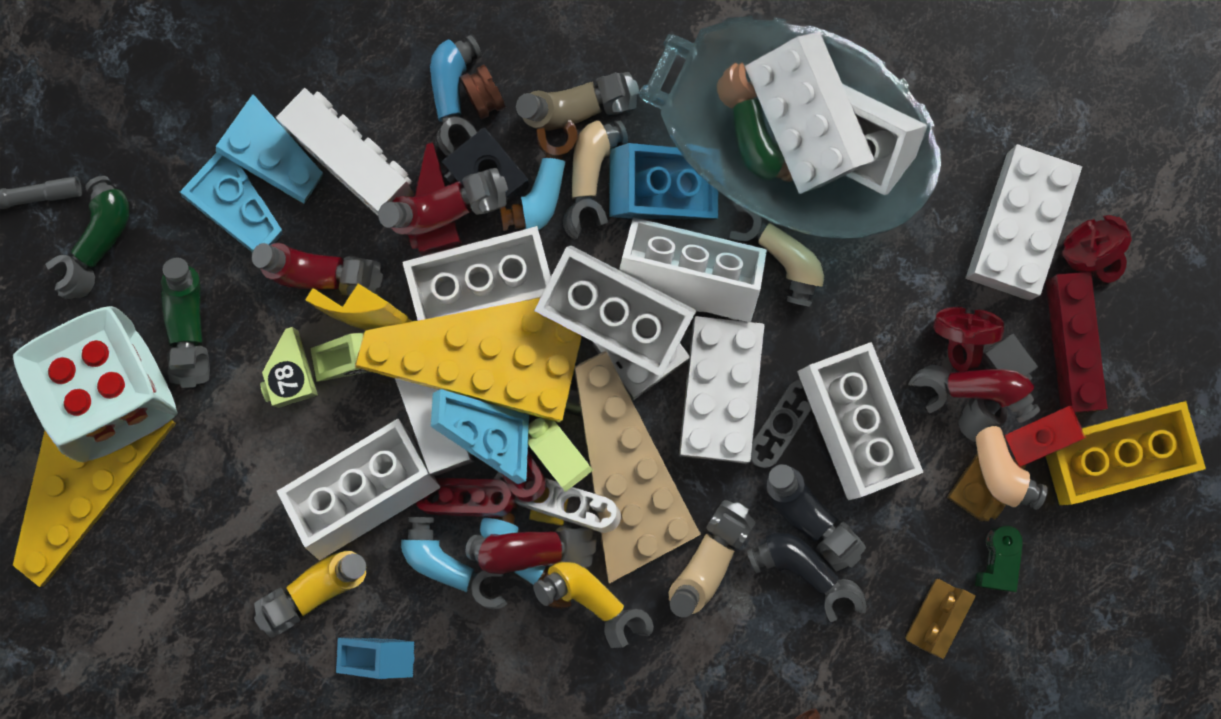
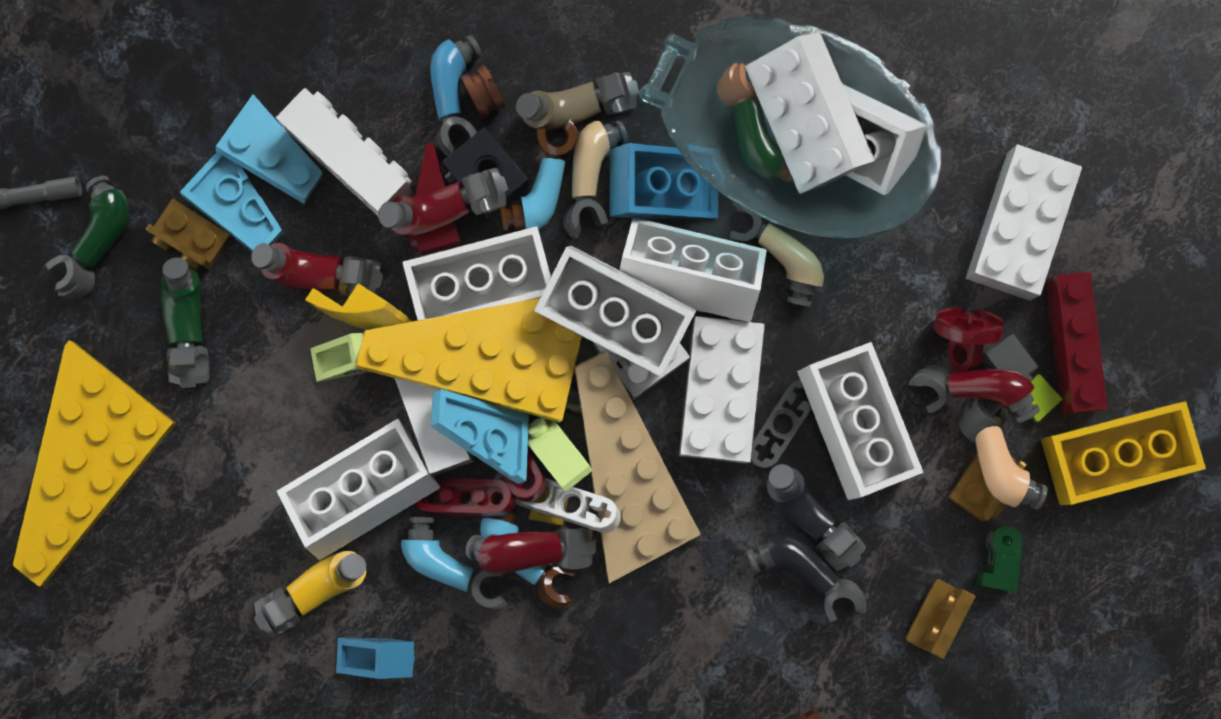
light aqua piece [13,306,178,462] -> none
yellowish green slope [260,327,318,408] -> none
piece [533,562,654,648] -> none
piece [668,500,756,617] -> none
red plate [1005,406,1086,467] -> none
dark red tile [1062,215,1132,283] -> none
none -> pearl gold bracket [146,199,232,270]
none -> lime tile [1030,374,1063,423]

